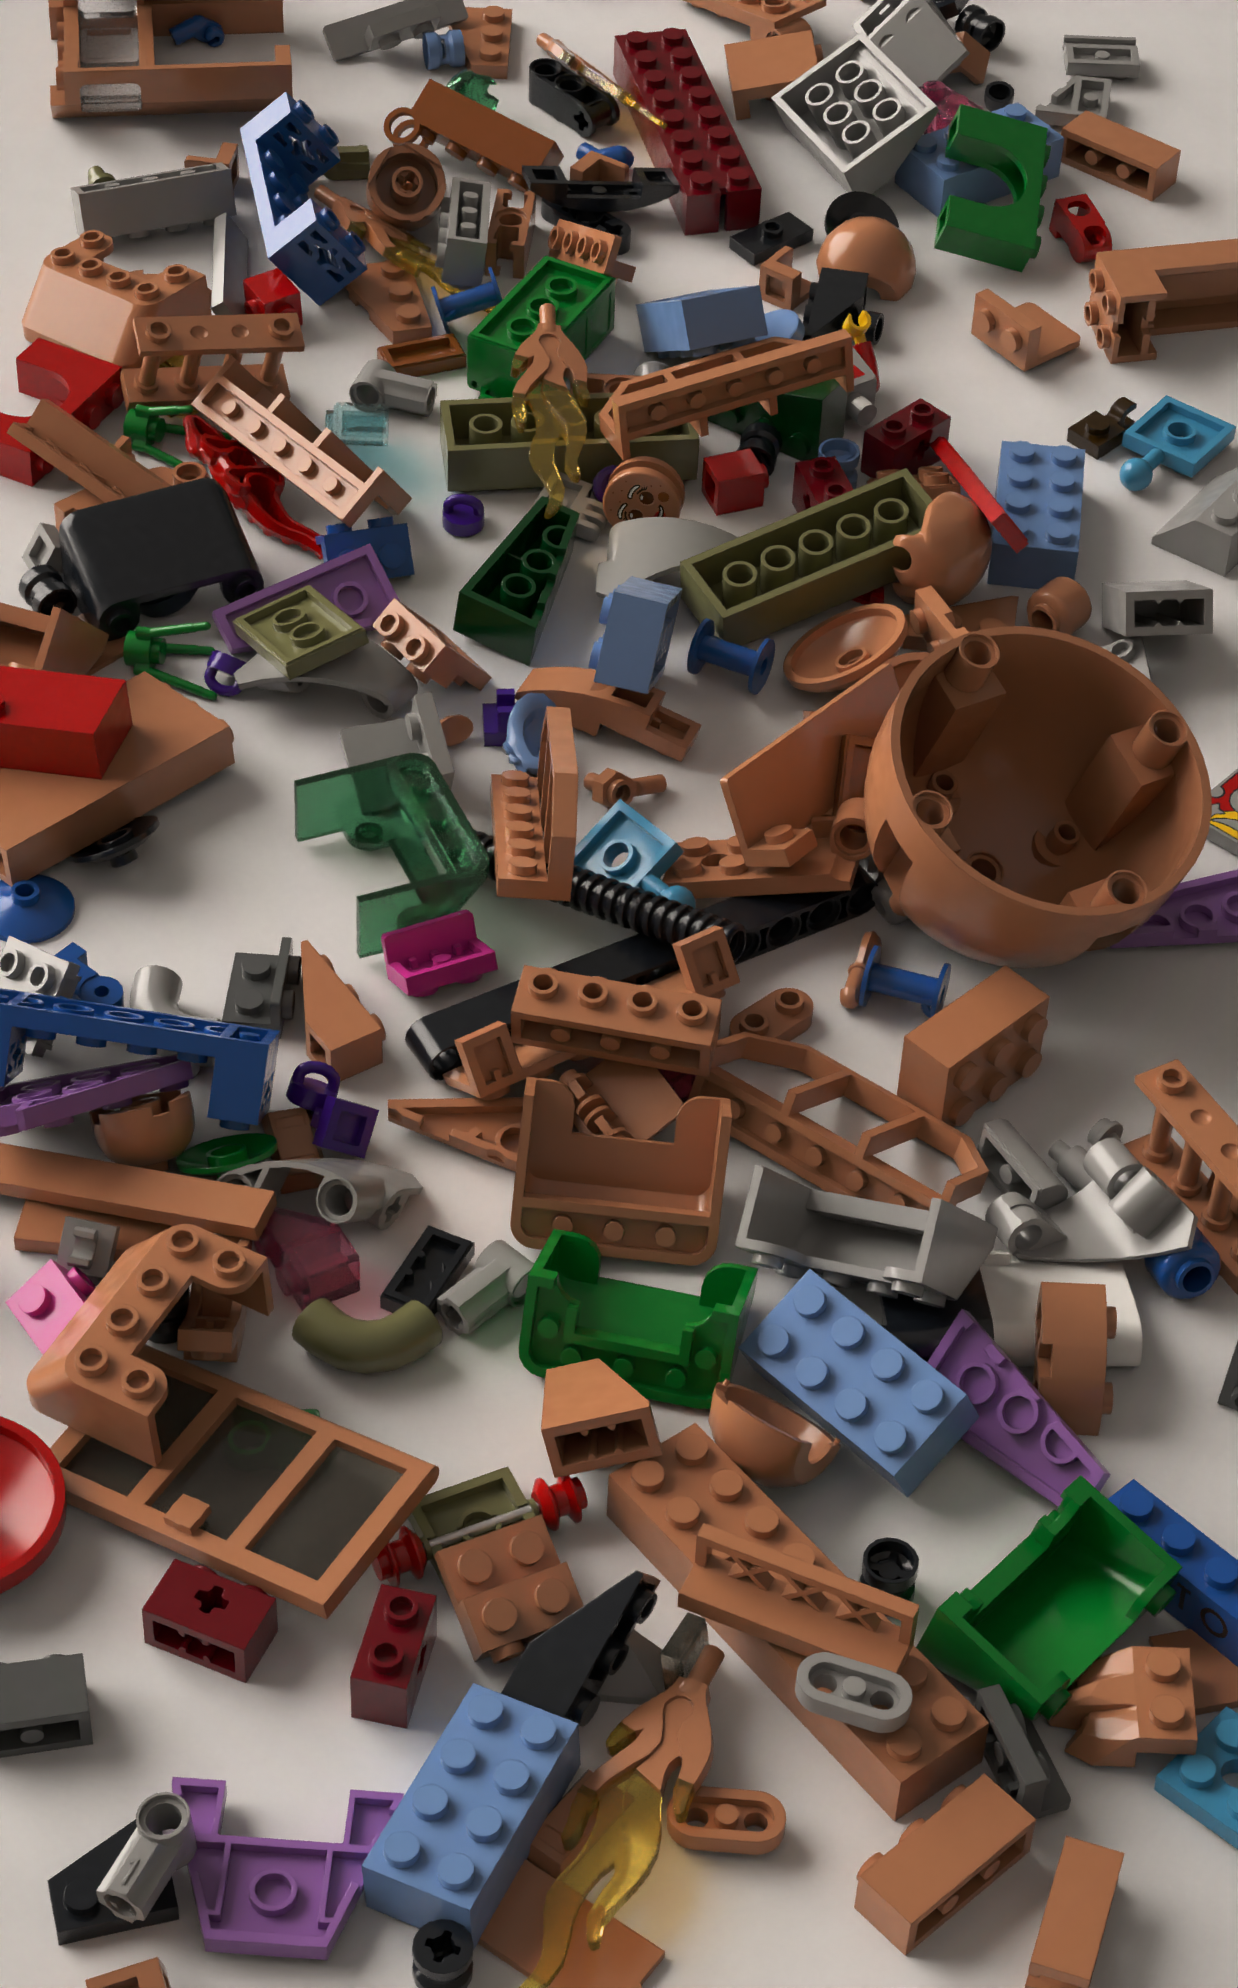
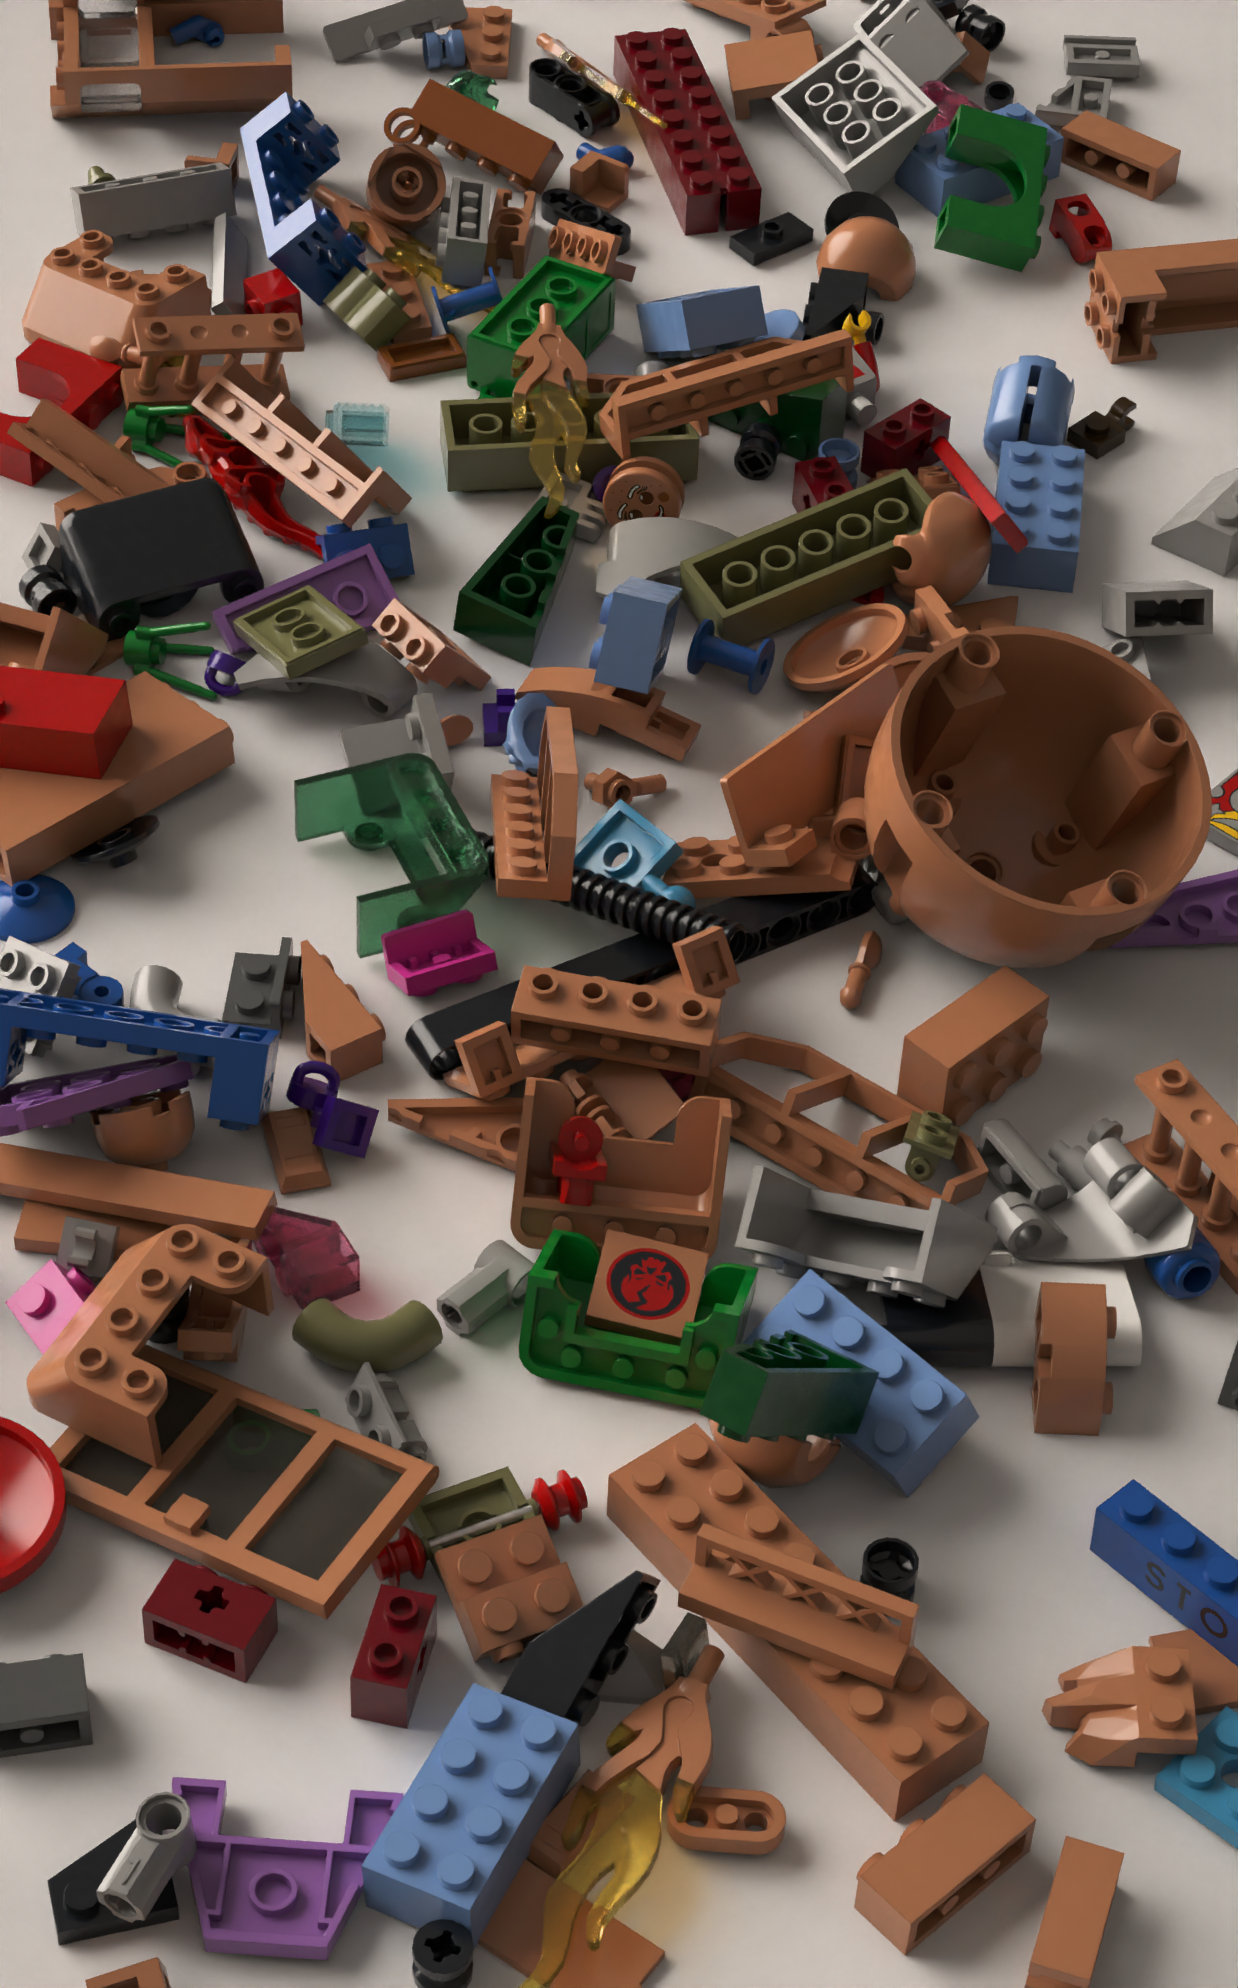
green dish [176,1133,278,1180] -> none
light grey panel [217,1158,423,1230] -> none
olive piece [323,145,370,180] -> none
light grey piece [349,359,437,417] -> none
black plate [380,1225,475,1315] -> none
dark purple tile [442,494,484,537] -> none
black slope [521,165,680,212] -> none
nougat slope [541,1358,663,1478] -> none
red brick [701,448,769,516] -> none
nougat plate [729,988,814,1041] -> none
nougat panel [759,246,811,311] -> none
light grey plate [795,1652,913,1733] -> none
blue piece [859,945,951,1018] -> none
green windscreen [916,1475,1183,1721] -> none
medium lavender wing [927,1309,1111,1507] -> none
nougat bracket [971,288,1081,372] -> none
dark grey bracket [975,1684,1071,1819] -> none
nougat head [1027,576,1092,635] -> none
dark azure plate [1119,395,1236,491] -> none
none -> nougat piece [89,336,163,367]
none -> olive brick [323,266,411,352]
none -> light grey hinge [345,1362,428,1480]
none -> red hips [548,1116,608,1206]
none -> tile [584,1229,709,1346]
none -> dark green wedge [699,1329,879,1443]
none -> olive hinge [903,1110,960,1182]
none -> medium blue cylinder [983,355,1075,466]

